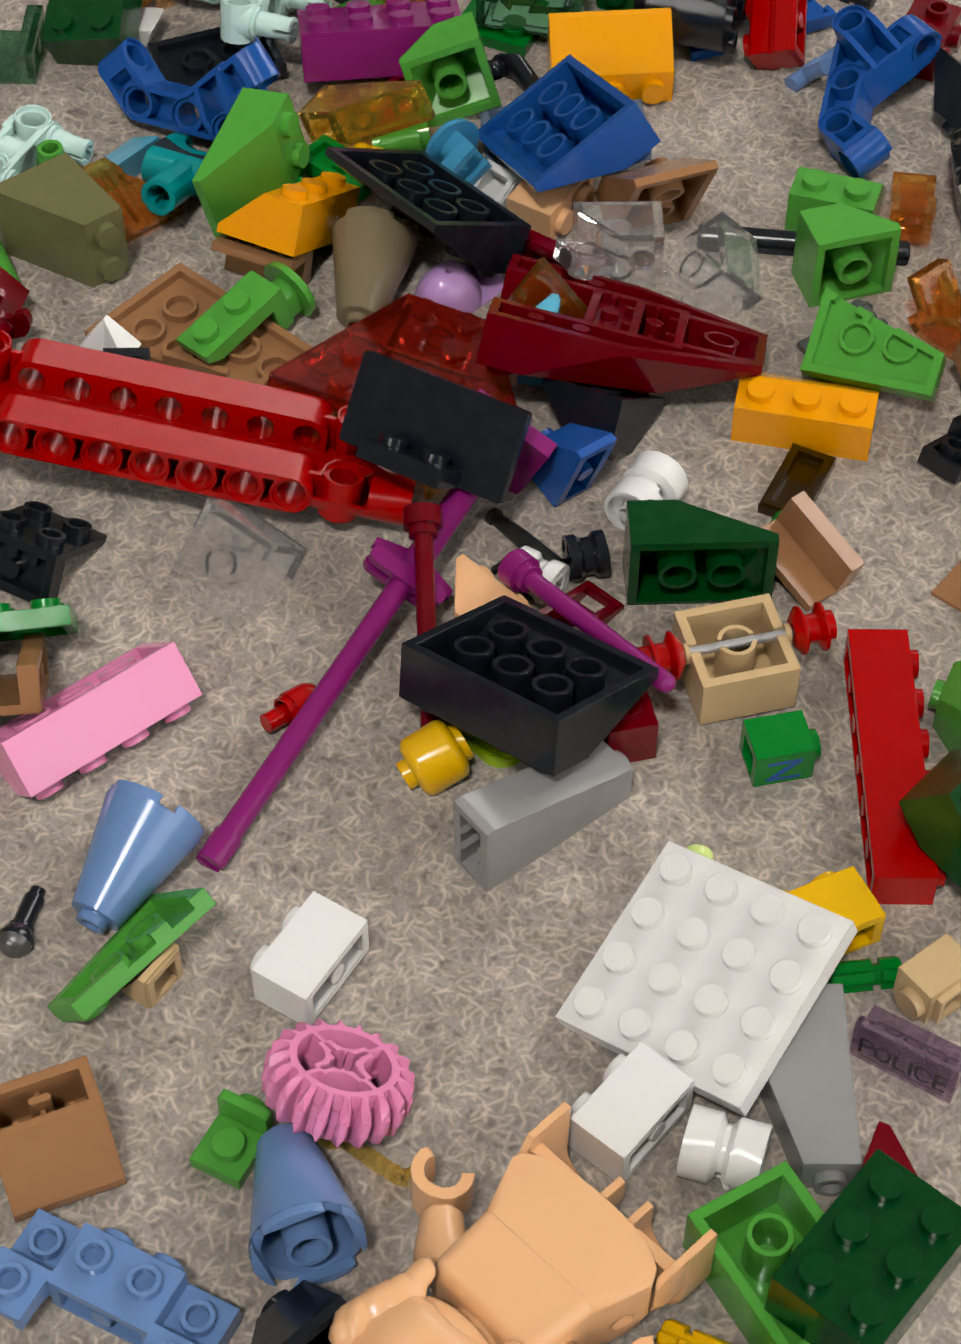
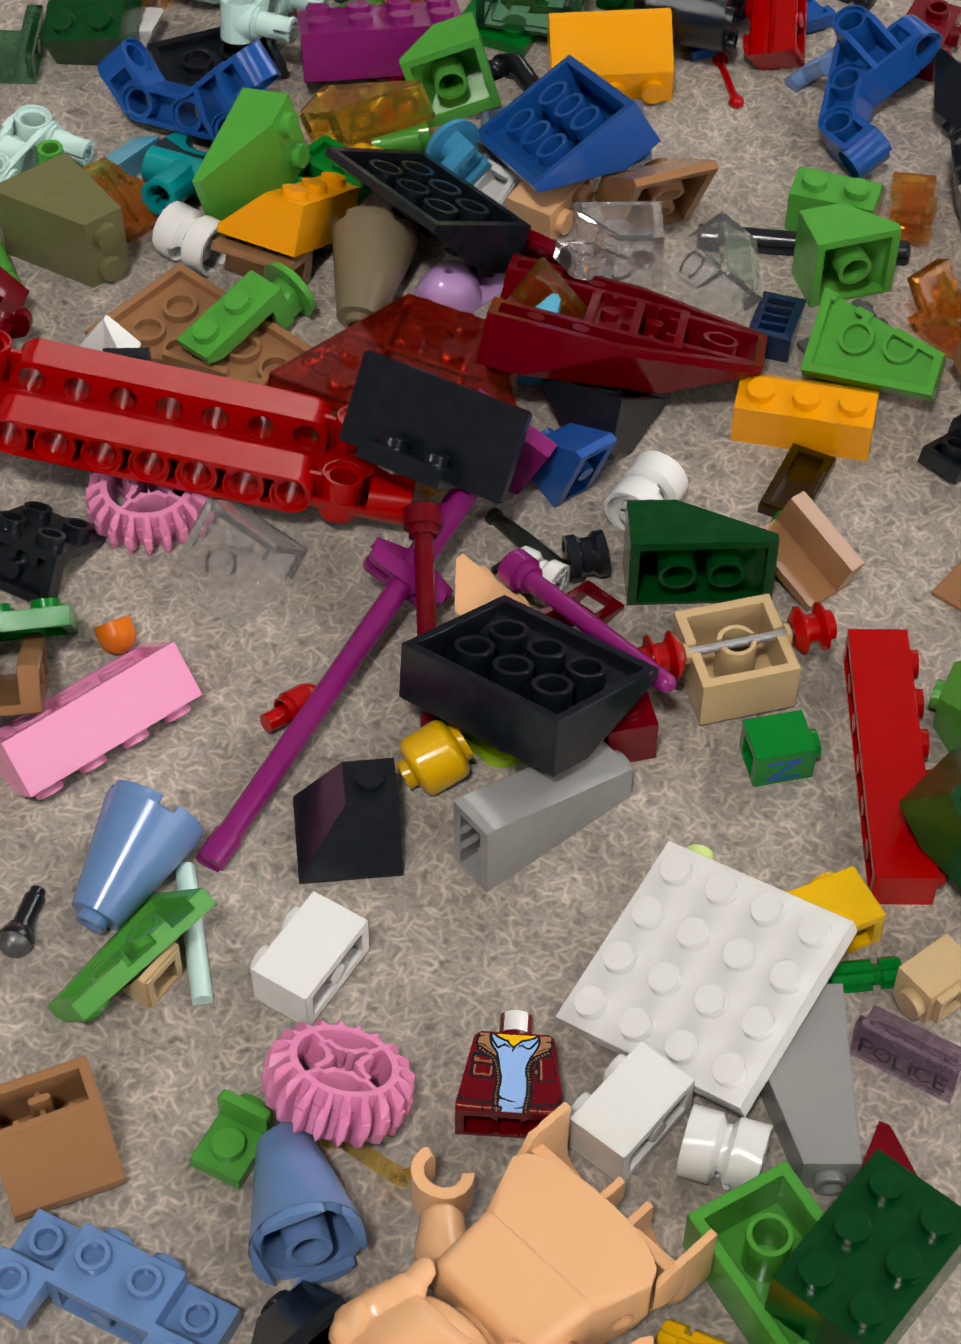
none -> bright pink gear [85,472,214,556]
none -> orange hinge [93,616,136,654]
none -> white wheel [152,201,226,276]
none -> light aqua bar [175,862,214,1006]
none -> black slope [293,758,404,884]
none -> torso [455,1010,563,1138]
none -> red hinge [712,53,744,109]
none -> dark blue slope [749,291,807,363]

